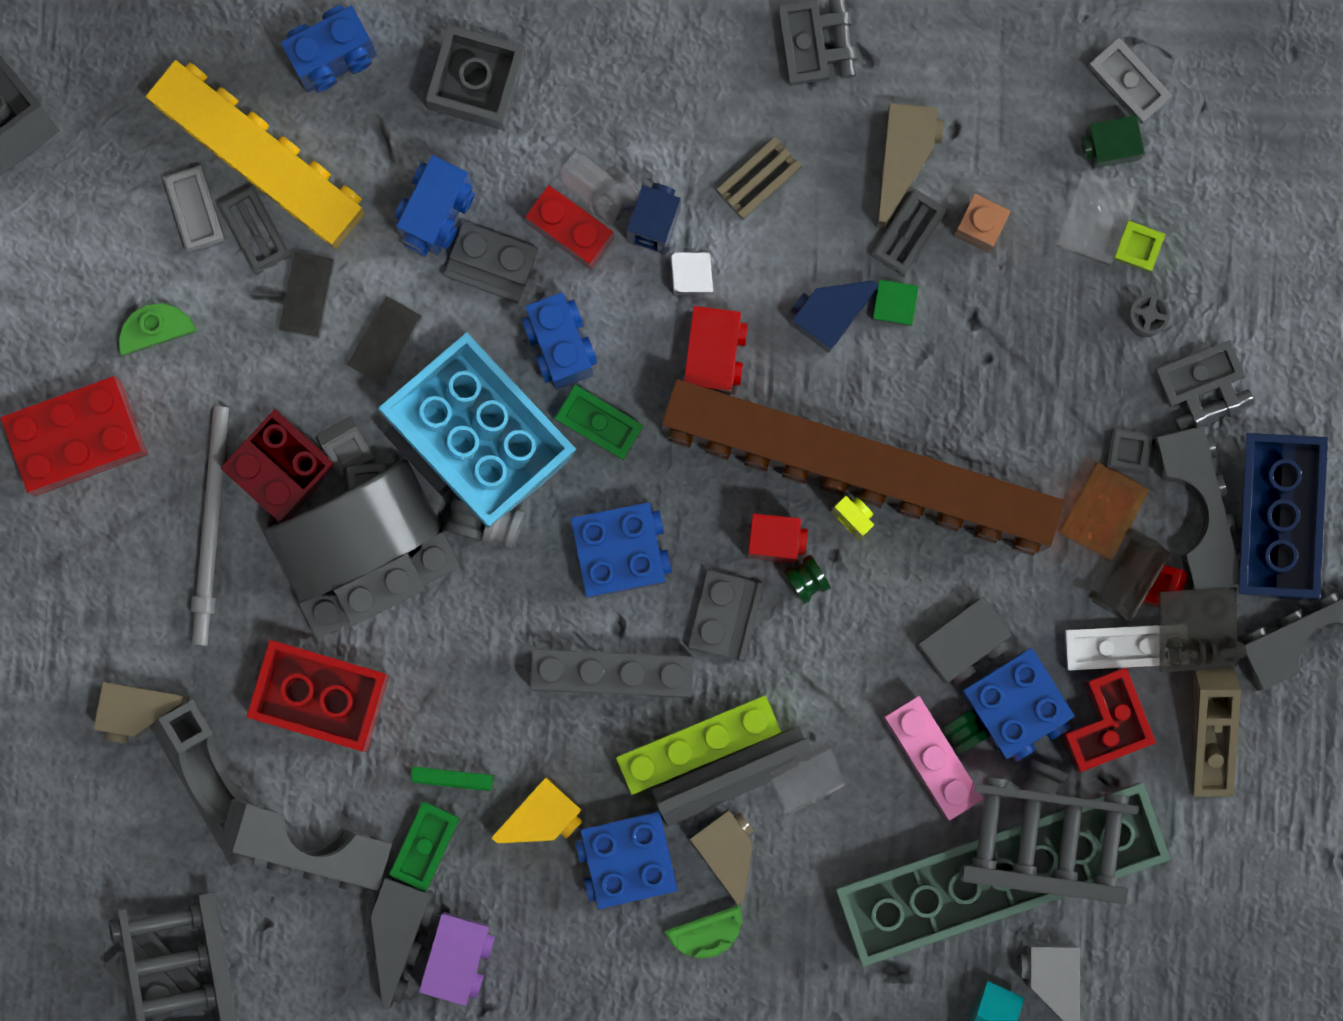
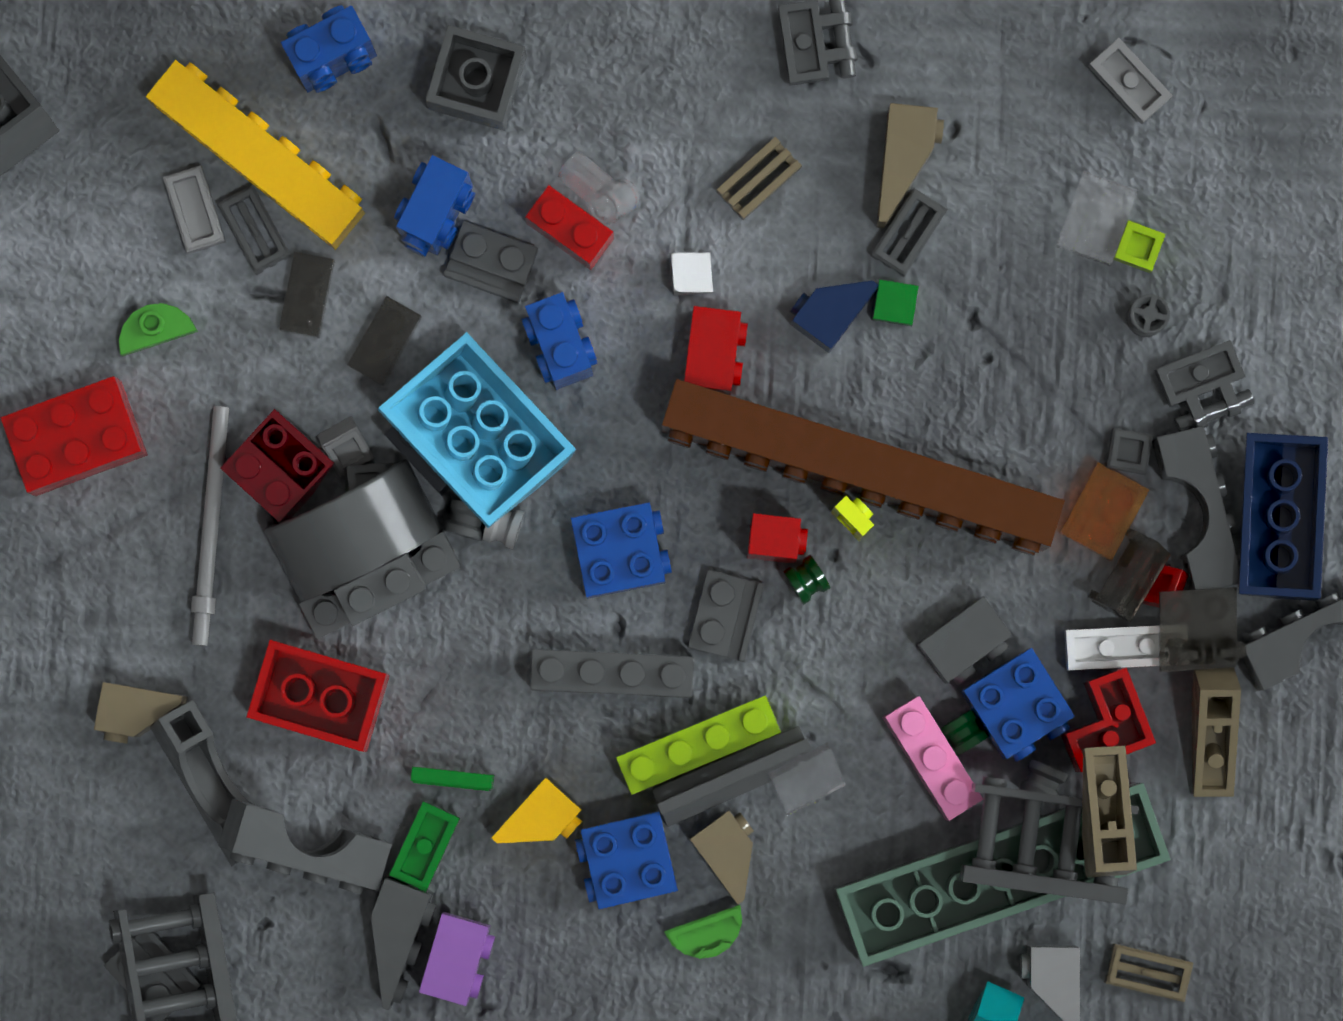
green plate [555,385,644,461] -> none
dark blue brick [627,183,681,255] -> none
nougat brick [954,194,1011,254] -> none
dark green brick [1081,115,1145,170] -> none
none -> dark tan slope [1082,746,1137,877]
none -> dark tan tile [1104,943,1193,1002]

